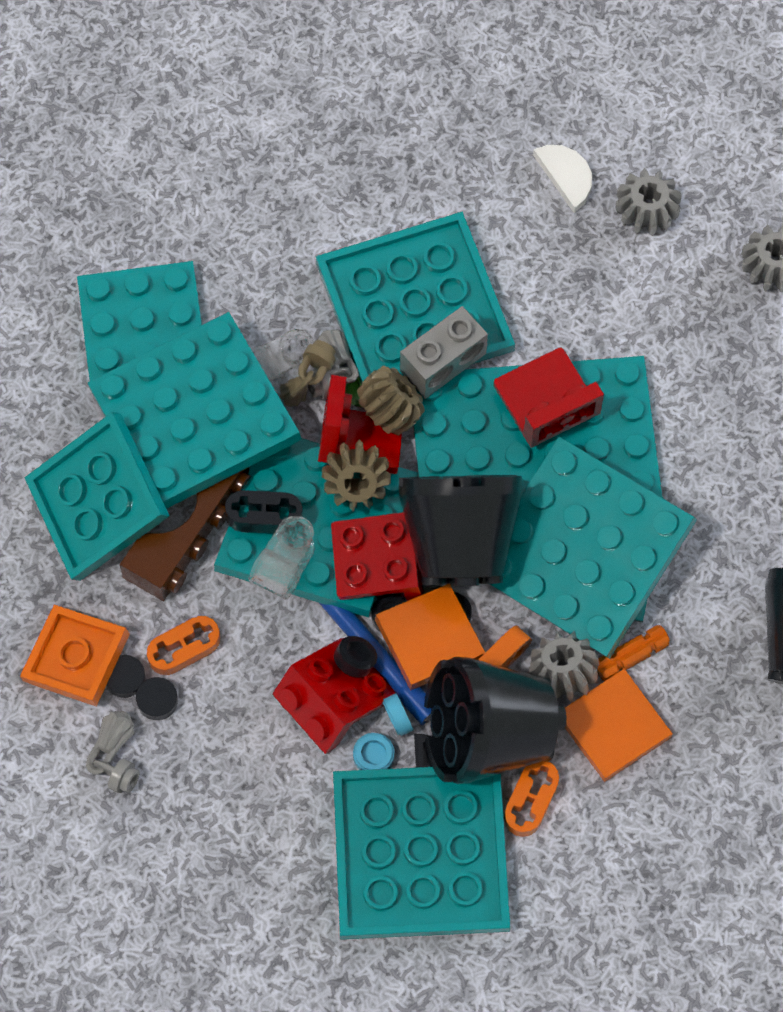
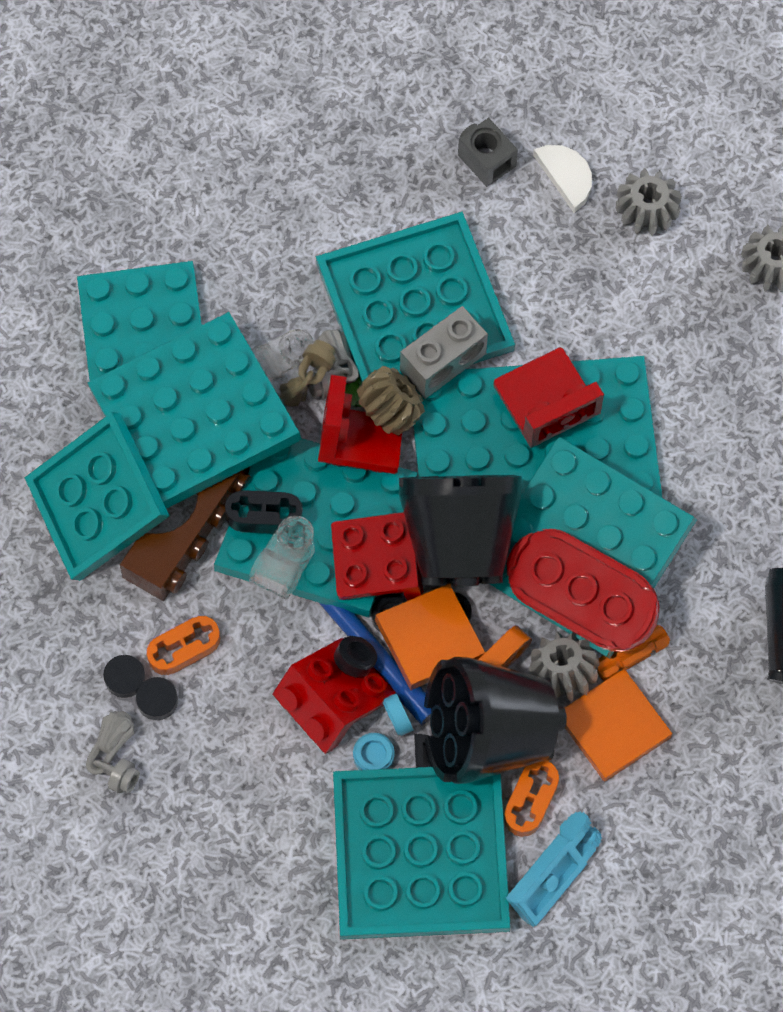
orange tile [20,604,130,707] -> none
dark tan gear [322,439,391,511] -> none
none -> dark grey brick [458,117,518,187]
none -> medium azure hinge [506,811,602,927]
none -> red tile [507,529,660,652]

